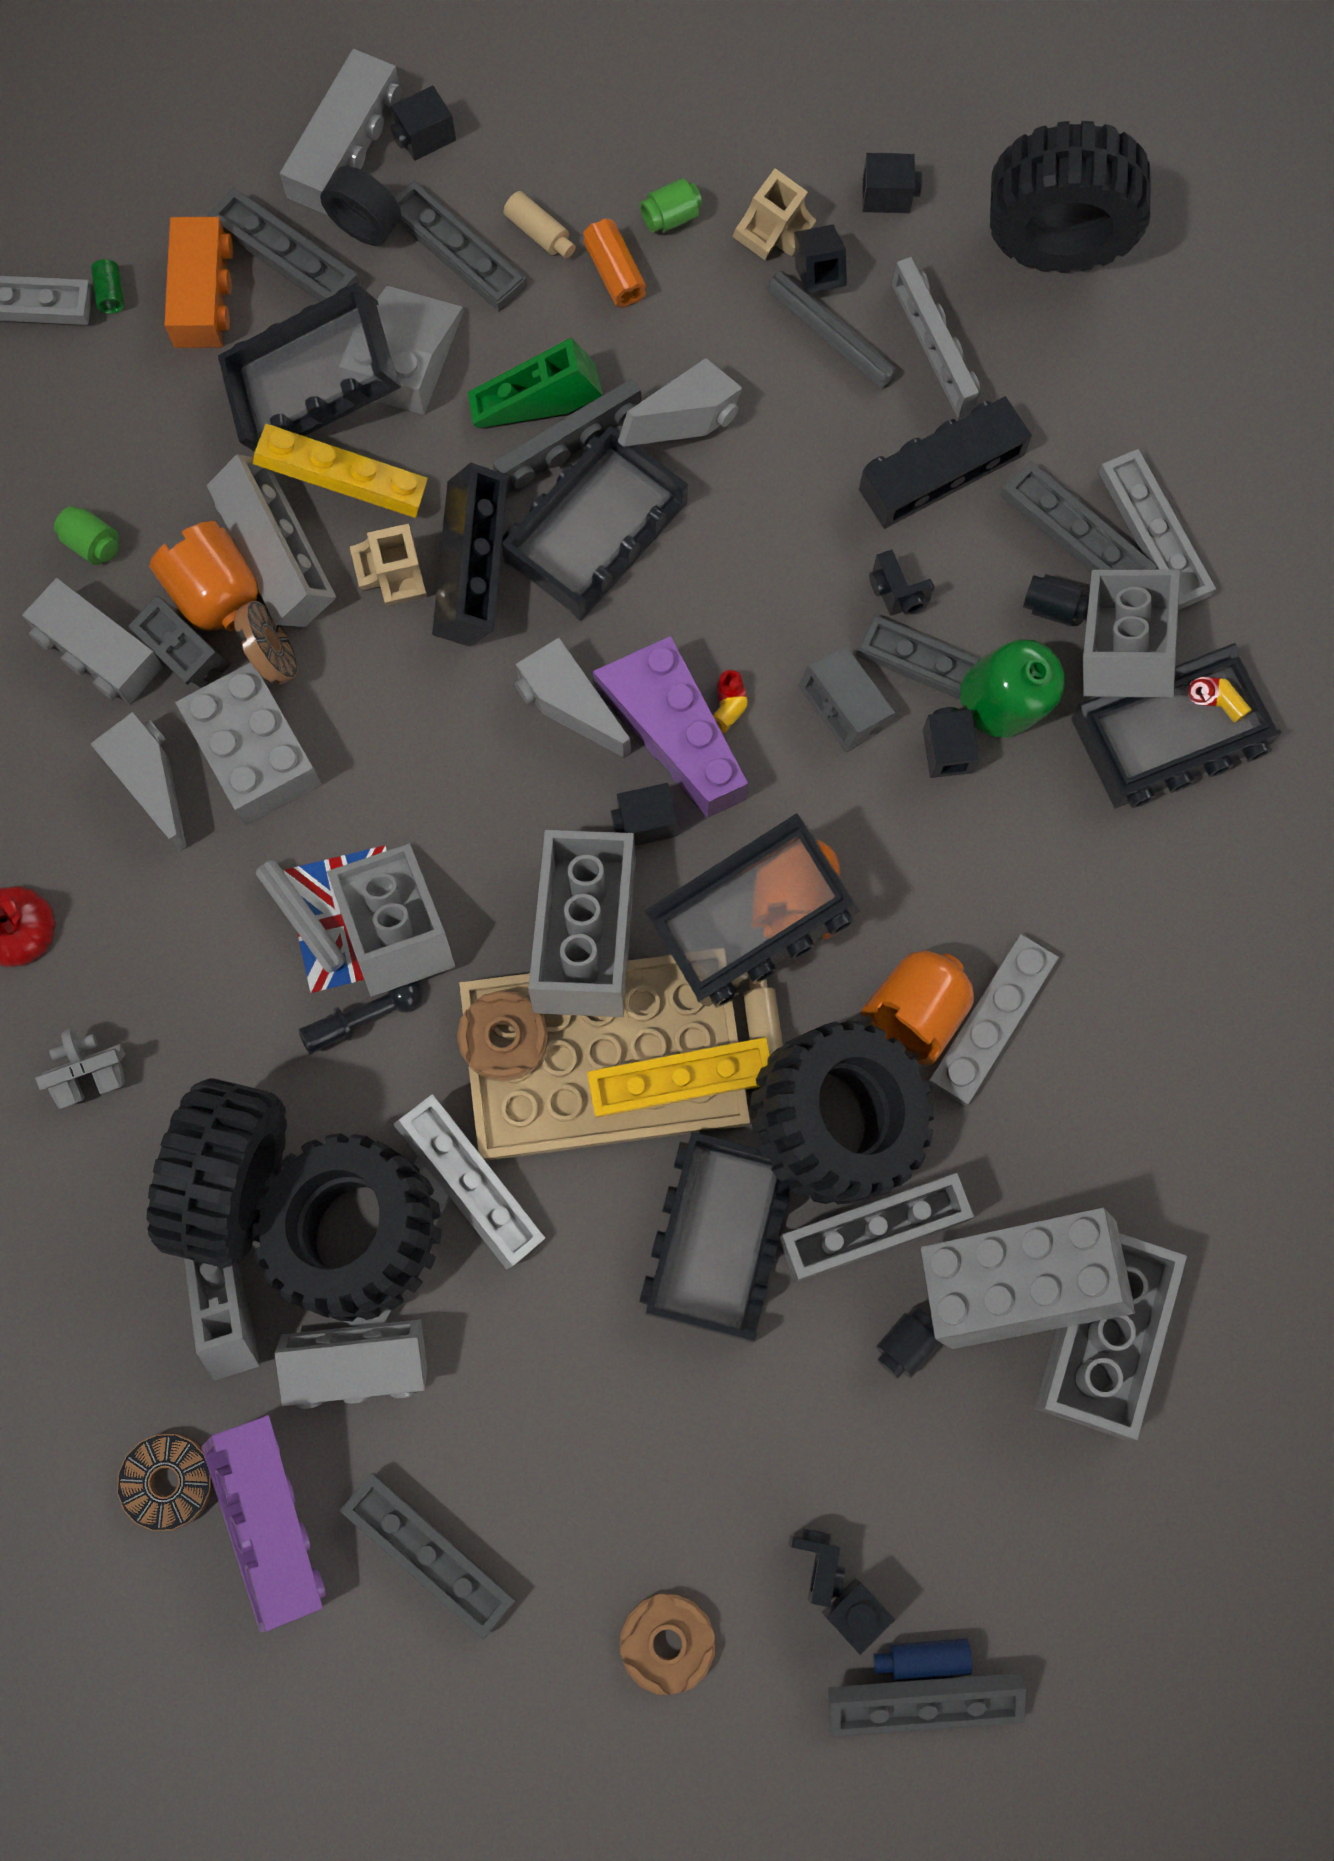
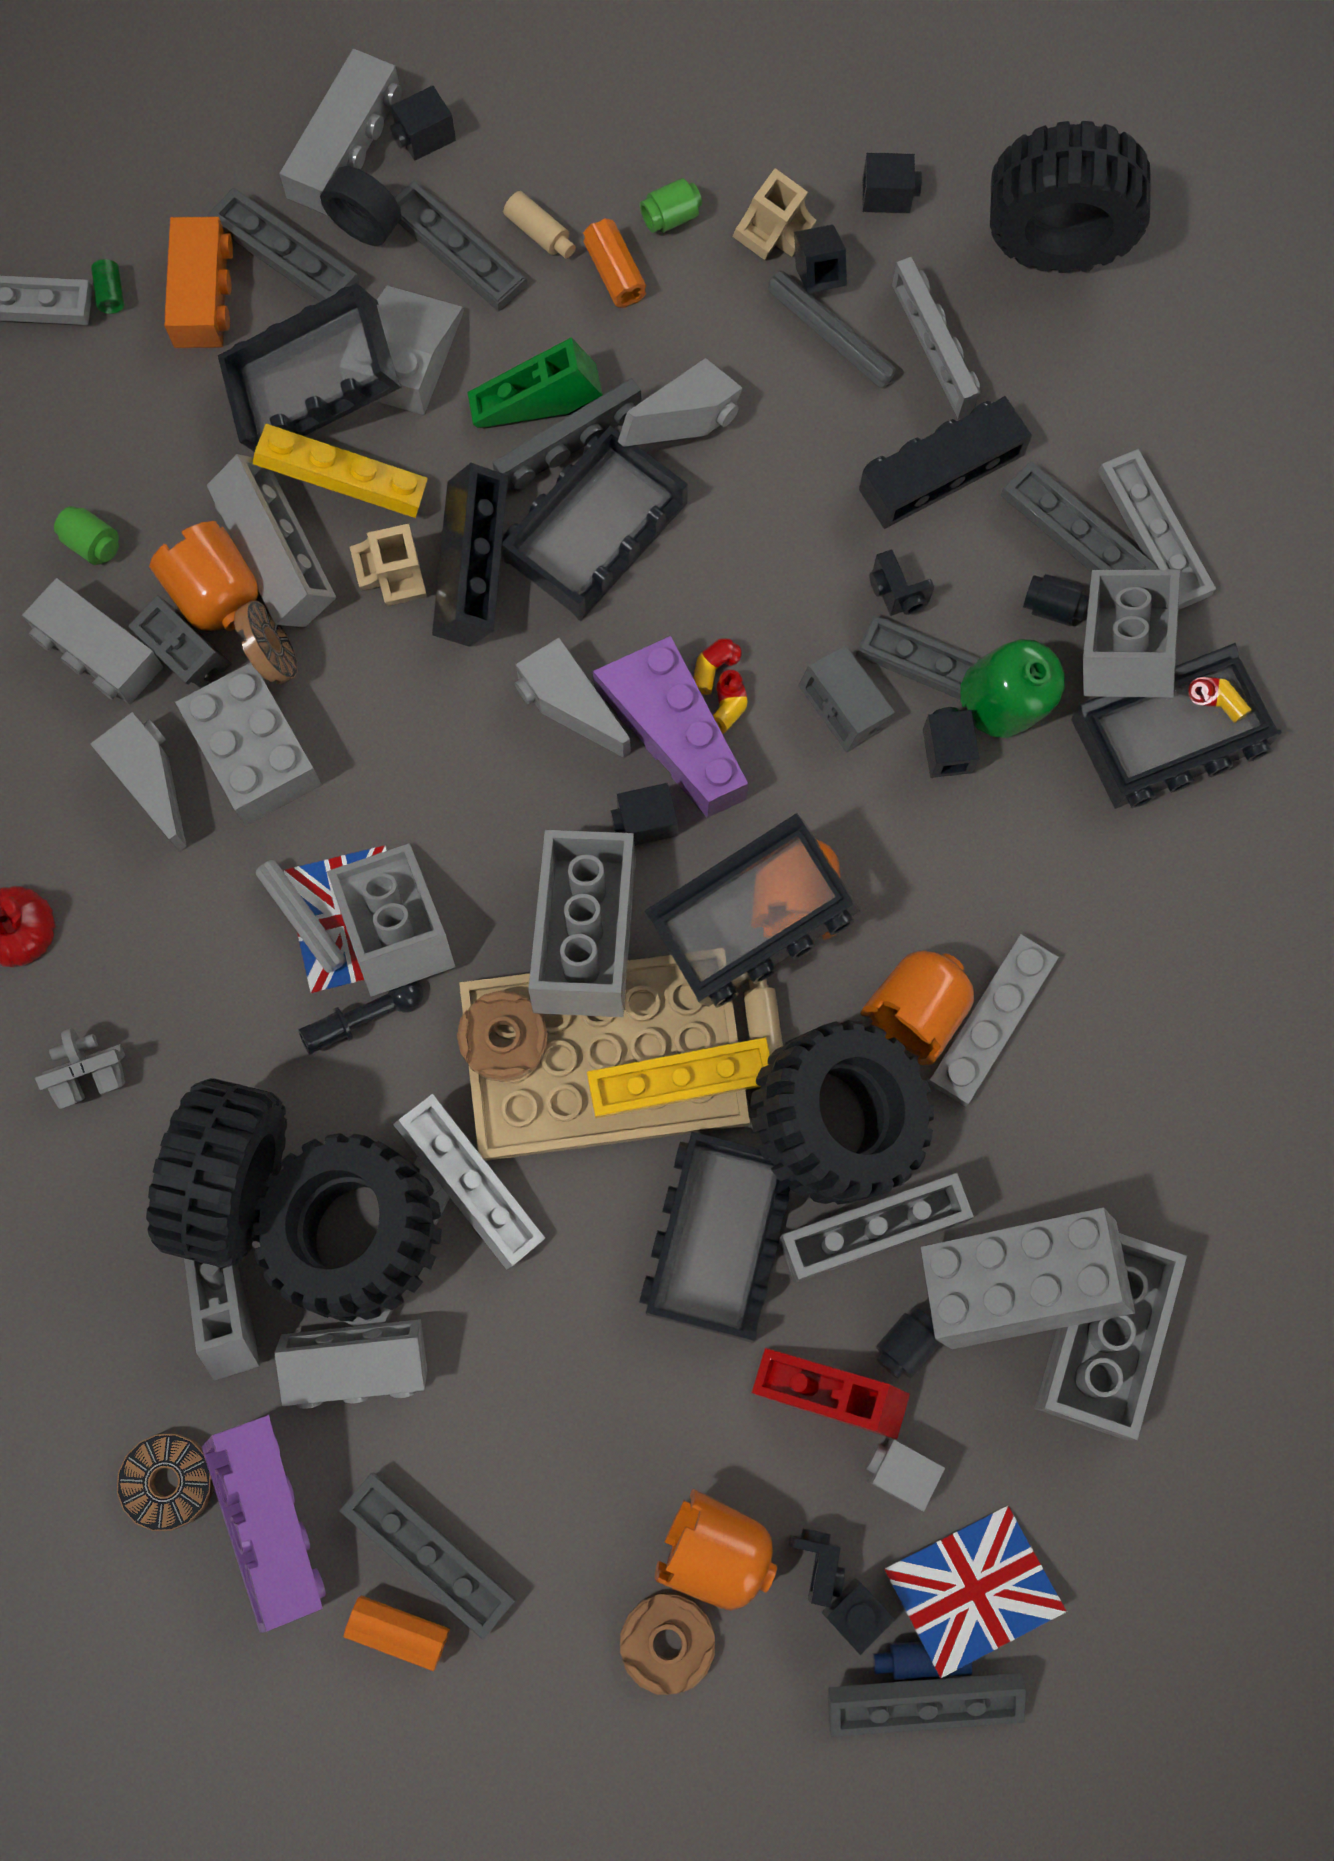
none -> orange axle [343,1595,450,1671]
none -> orange cylinder [654,1489,777,1611]
none -> arm [693,638,742,695]
none -> red slope [752,1348,910,1440]
none -> light grey brick [866,1439,945,1512]
none -> sticker [884,1506,1067,1678]

